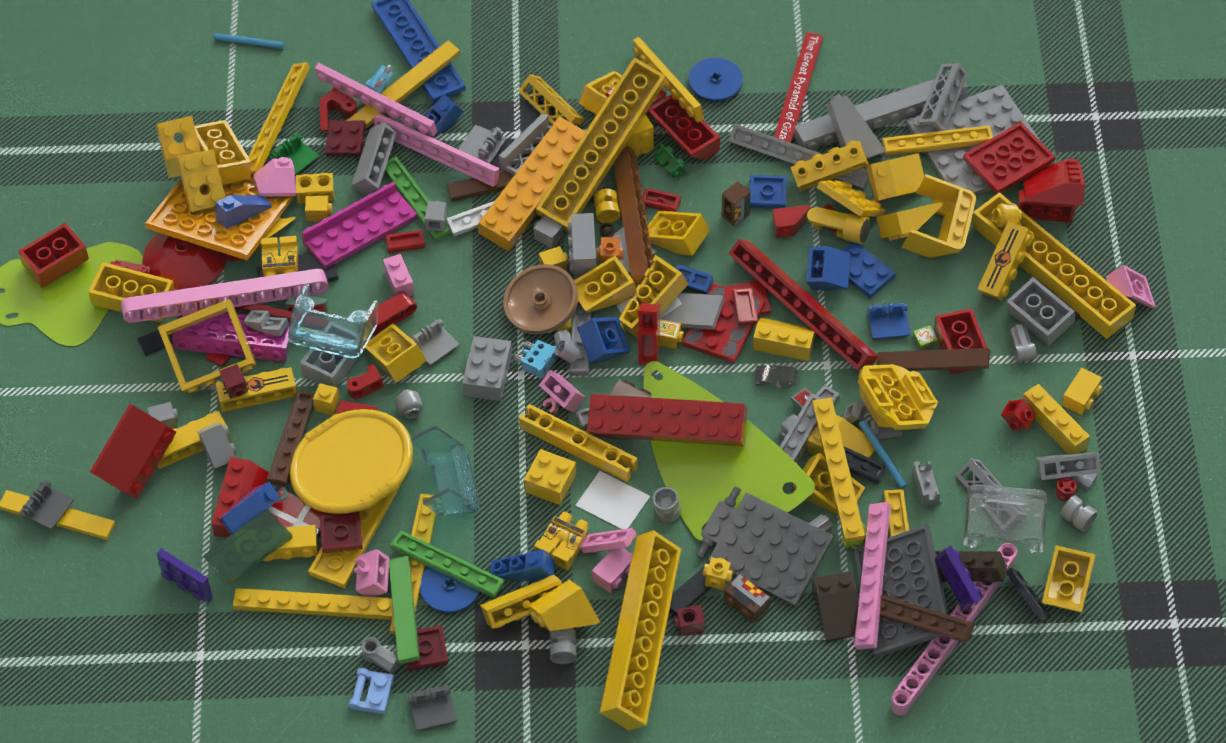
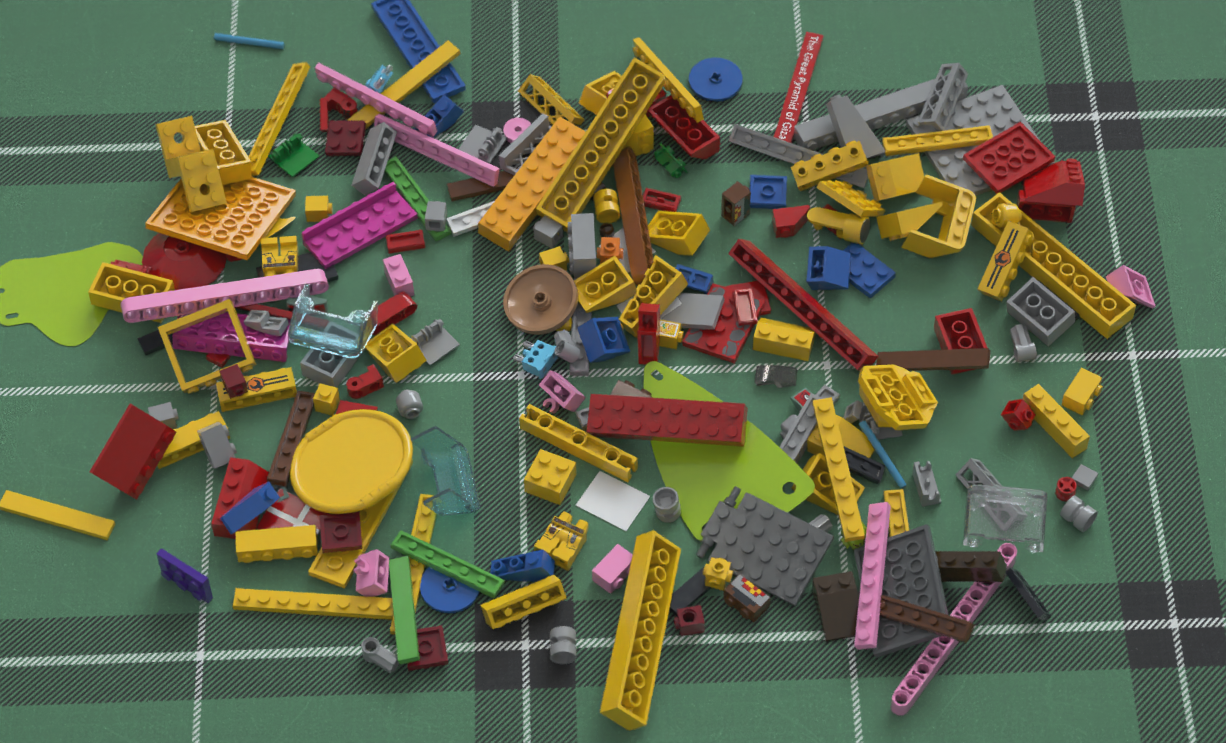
red brick [18,223,89,287] -> none
dark grey hinge [19,480,74,530] -> none
clear green tile [204,509,293,584] -> none
blue slope [215,195,272,229] -> none
bright pink slope [253,157,296,196] -> none
yellow brick [296,173,335,204] -> none
light blue plate [348,668,394,715] -> none
dark grey hinge [408,685,457,731] -> none
light grey brick [462,336,512,401] -> none
yellow slope [529,580,600,631] -> none
bright pink plate [580,528,636,553] -> none
blue hinge [867,302,911,339] -> none
tile [913,325,938,349] -> none
dark purple plate [935,545,981,612] -> none
light grey slope [1036,452,1101,480] -> none
yellow slope [1042,545,1095,613] -> none
none -> bright pink piece [503,118,531,143]

